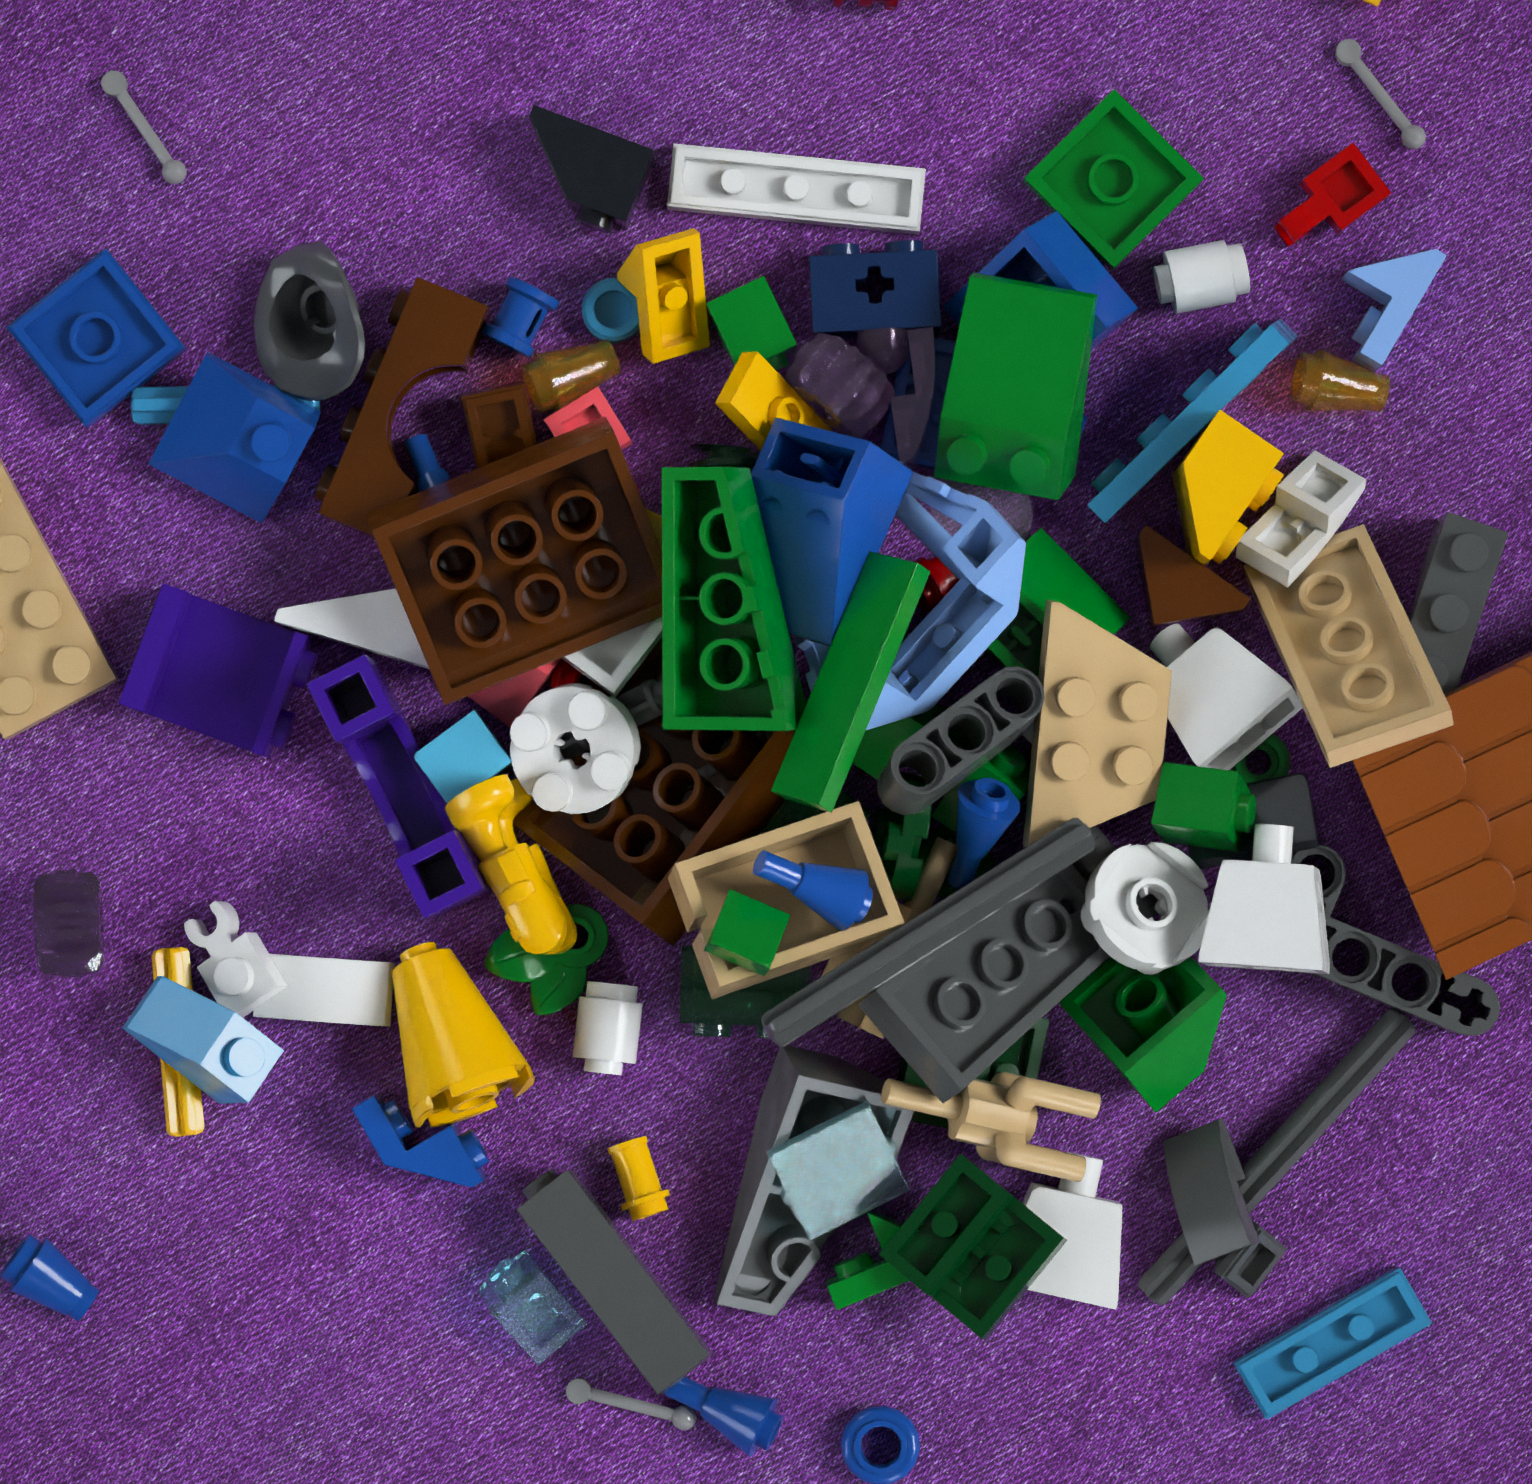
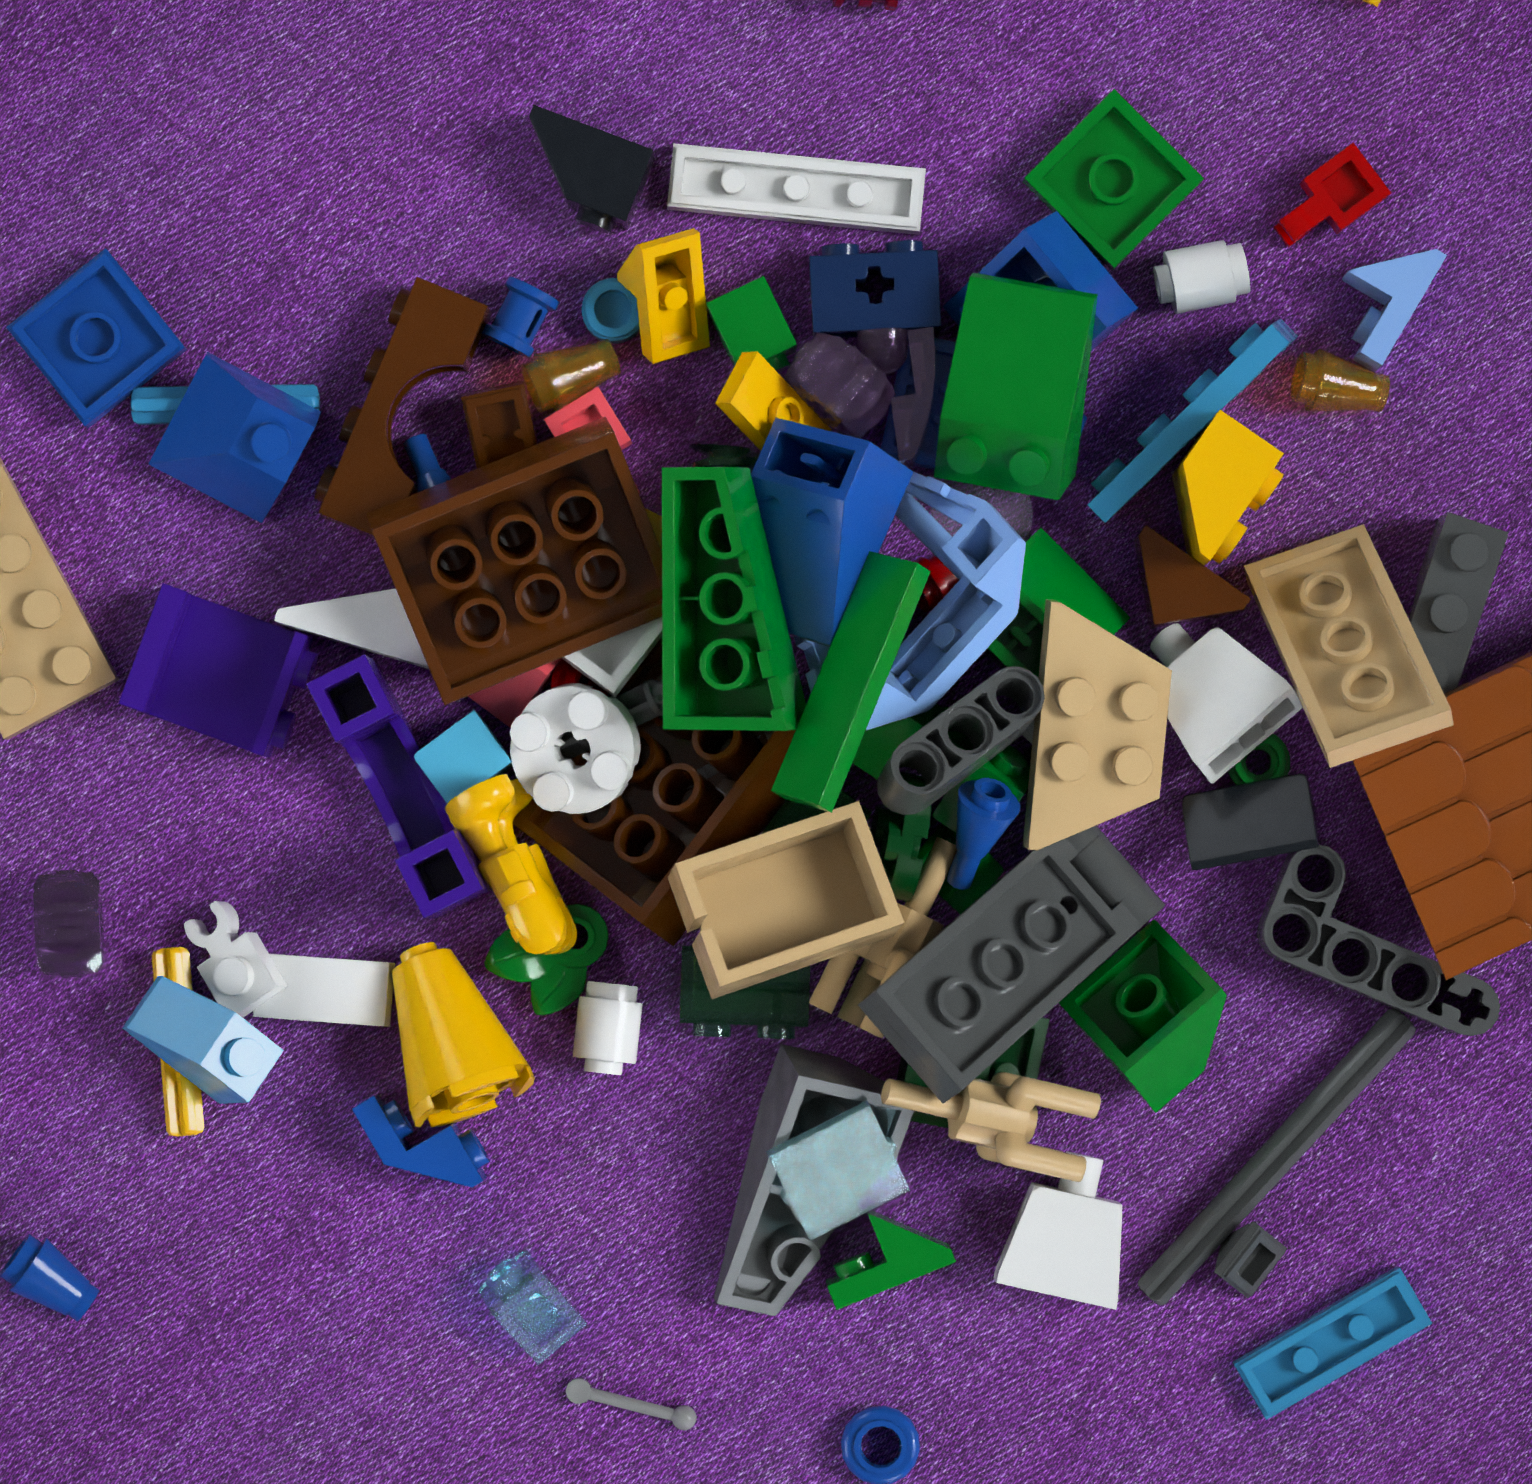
light grey hinge [101,71,187,184] -> none
dark grey hat [254,241,365,401] -> none
dark grey brick [516,1168,714,1395] -> none
yellow pin [607,1136,670,1221] -> none
blue cone [665,1377,783,1457] -> none
green slope [704,889,790,976] -> none
blue cone [753,850,873,931] -> none
dark grey axle [761,818,1096,1047] -> none
dark green slope [879,1154,1067,1341] -> none
white plate [1081,842,1210,975] -> none
green brick [1151,762,1256,852] -> none
dark grey slope [1163,1118,1260,1266] -> none
white torso [1199,824,1330,974] -> none
white slope [1236,450,1366,588] -> none
light grey hinge [1335,39,1426,149] -> none

